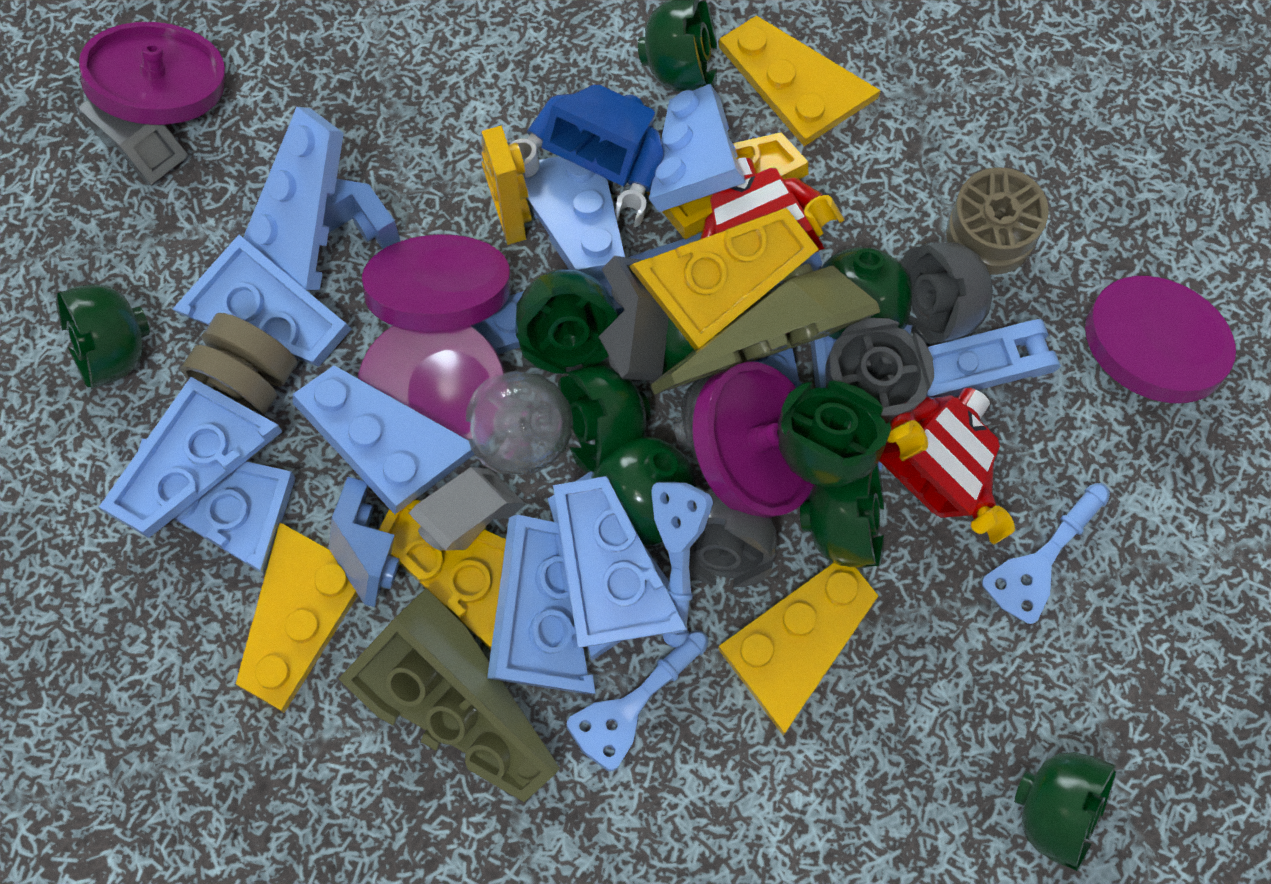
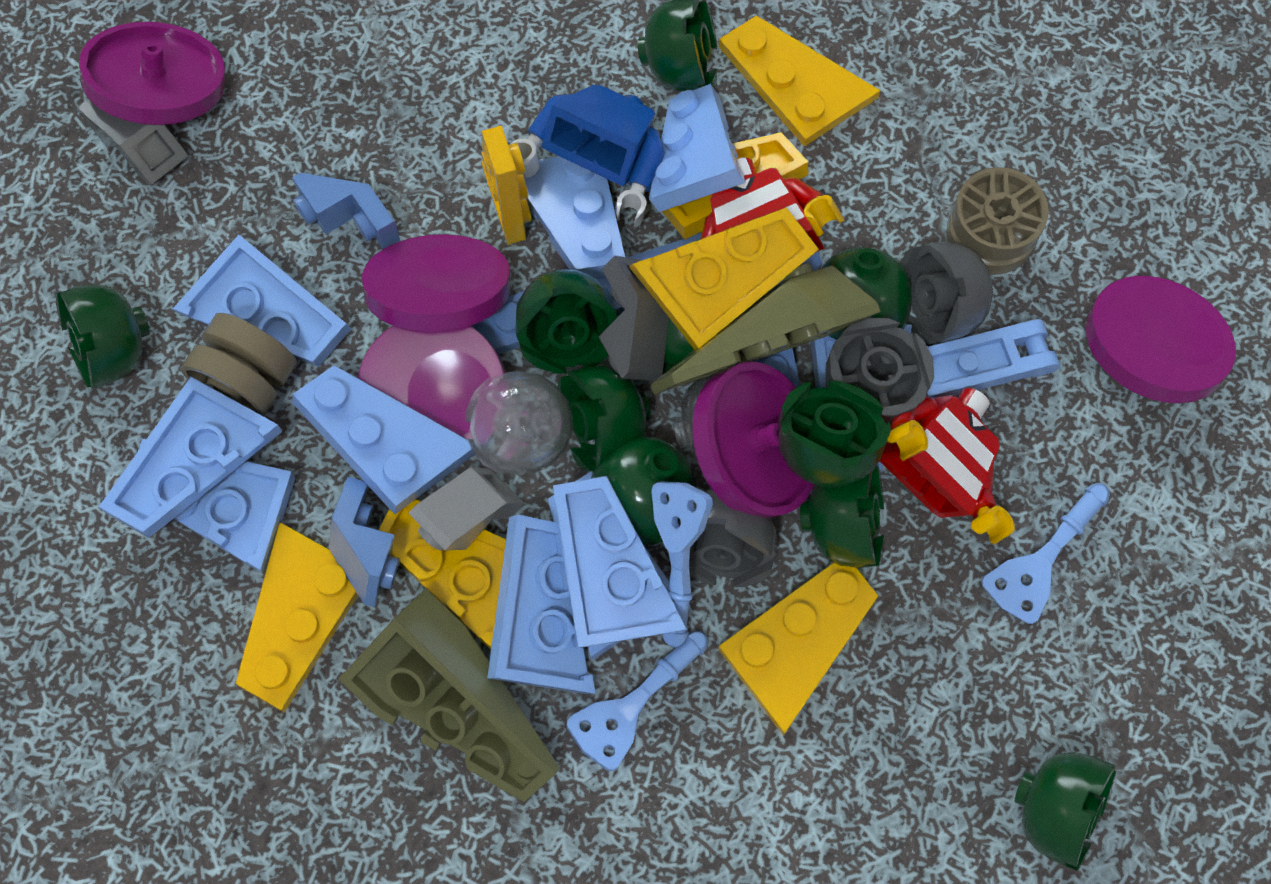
light blue wing [243,107,343,290] -> none

